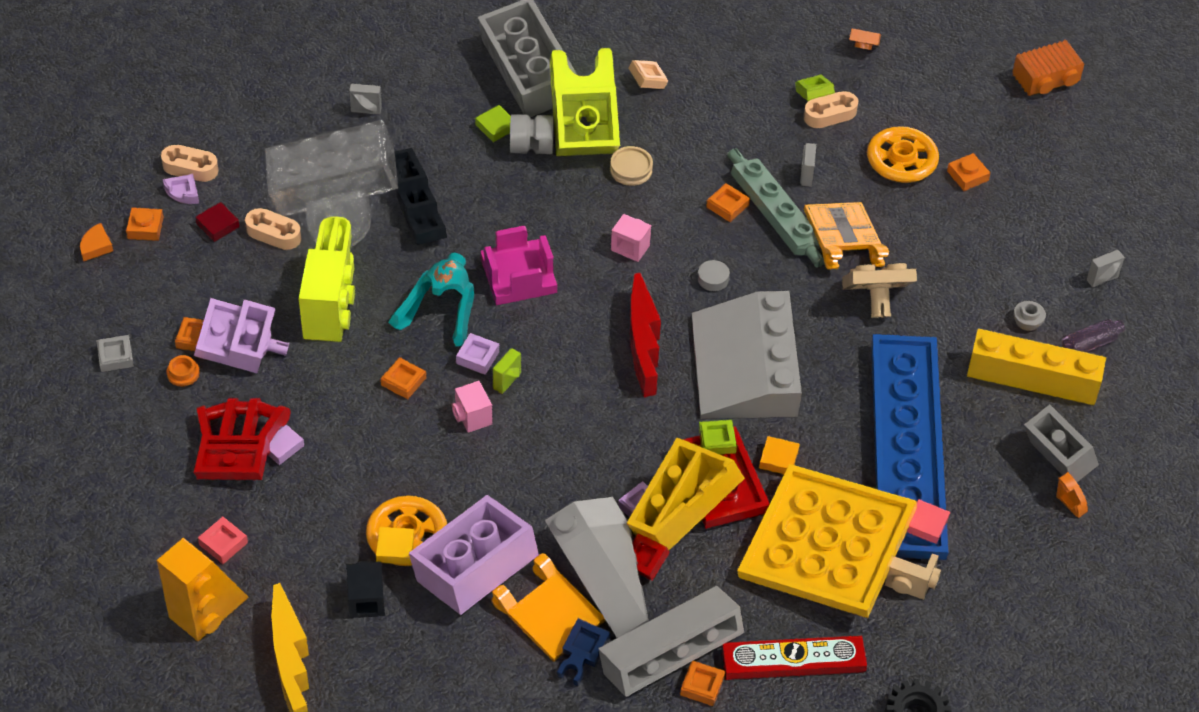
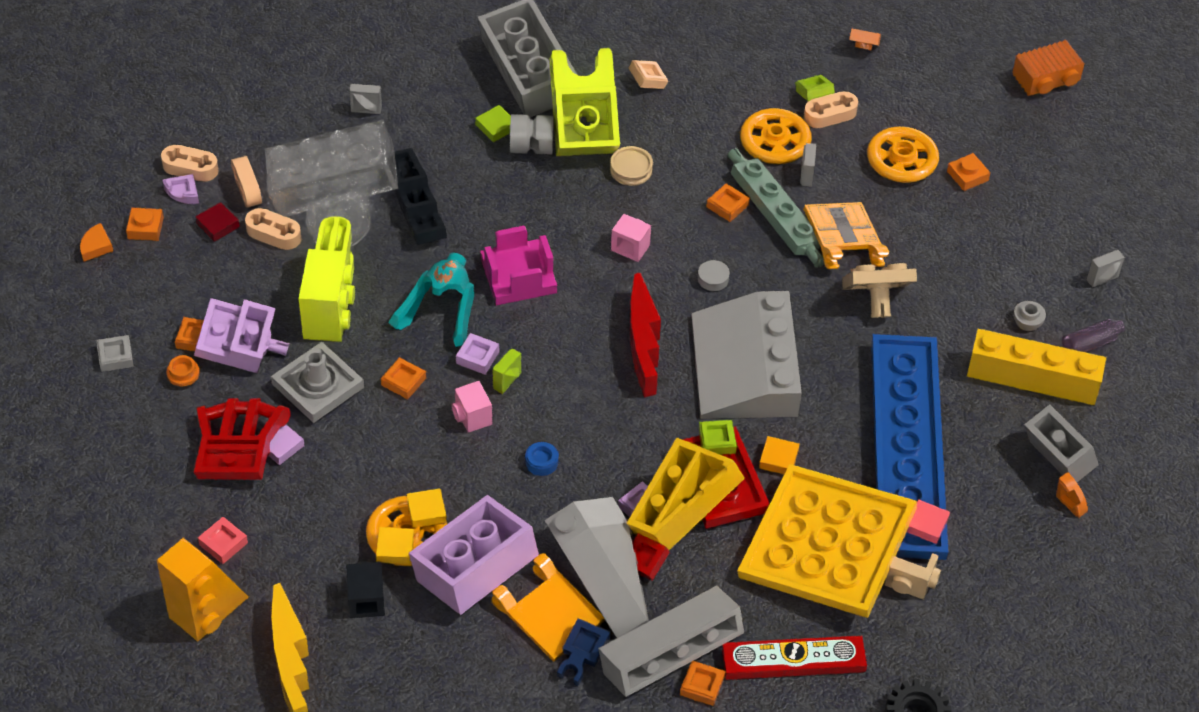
none -> light nougat beam [231,156,262,208]
none -> light grey plate [271,342,364,423]
none -> yellow tile [407,488,447,528]
none -> blue tile [525,442,559,476]
none -> light orange plate [740,108,812,164]

